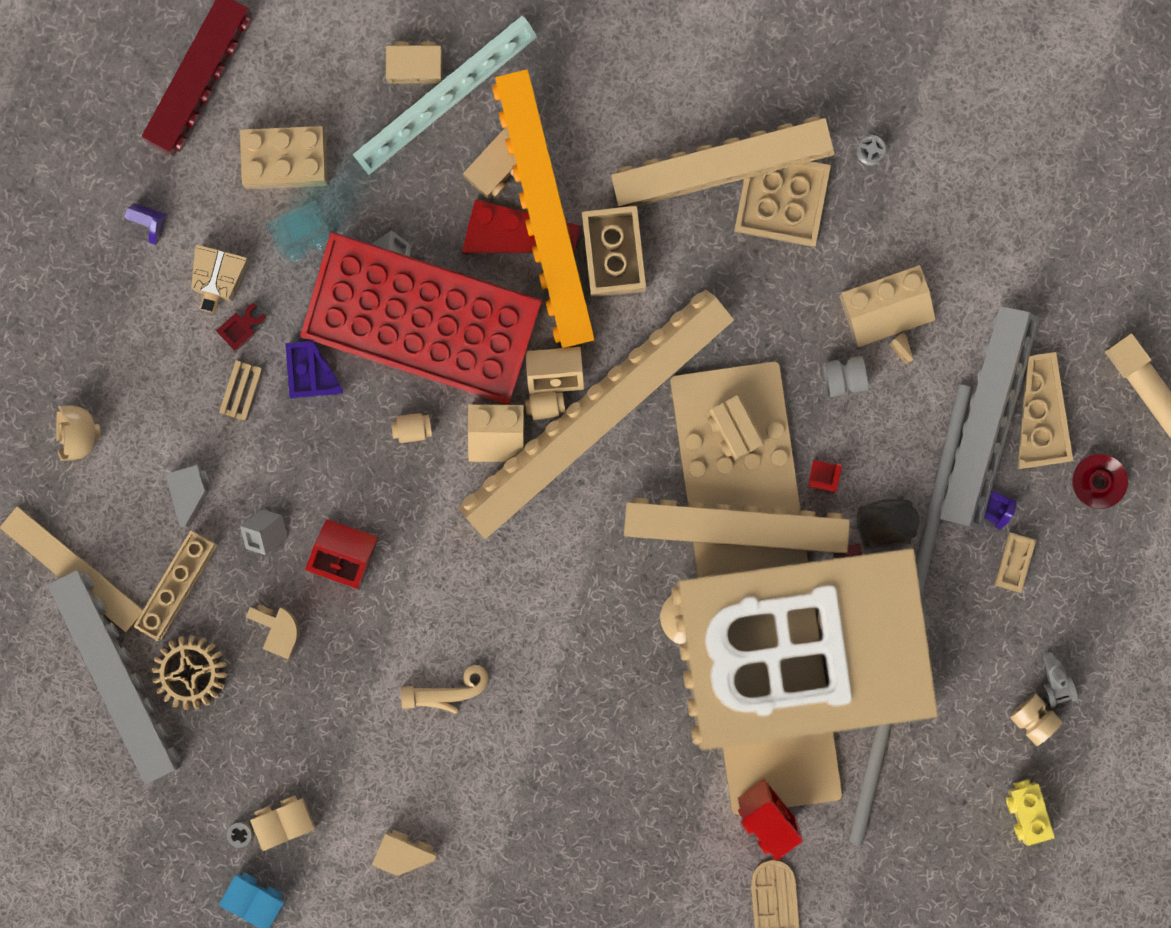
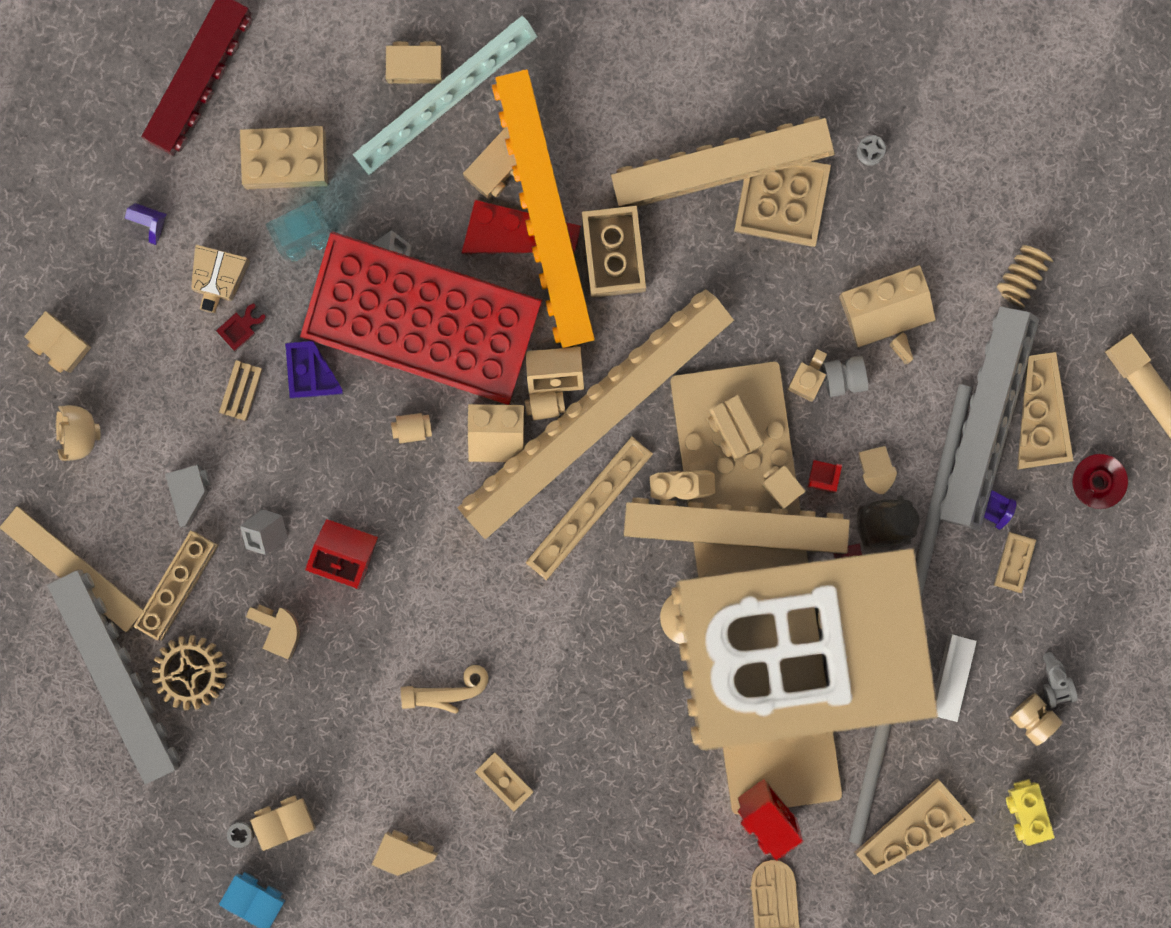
none -> tan brick [24,311,91,373]
none -> tan plate [475,752,534,812]
none -> tan tile [525,437,653,581]
none -> tan brick [650,470,715,500]
none -> tan brick [762,465,805,509]
none -> tan brick [787,349,827,402]
none -> tan wing [854,779,975,875]
none -> tan tile [859,446,897,495]
none -> white panel [934,634,977,722]
none -> tan piece [997,245,1053,308]

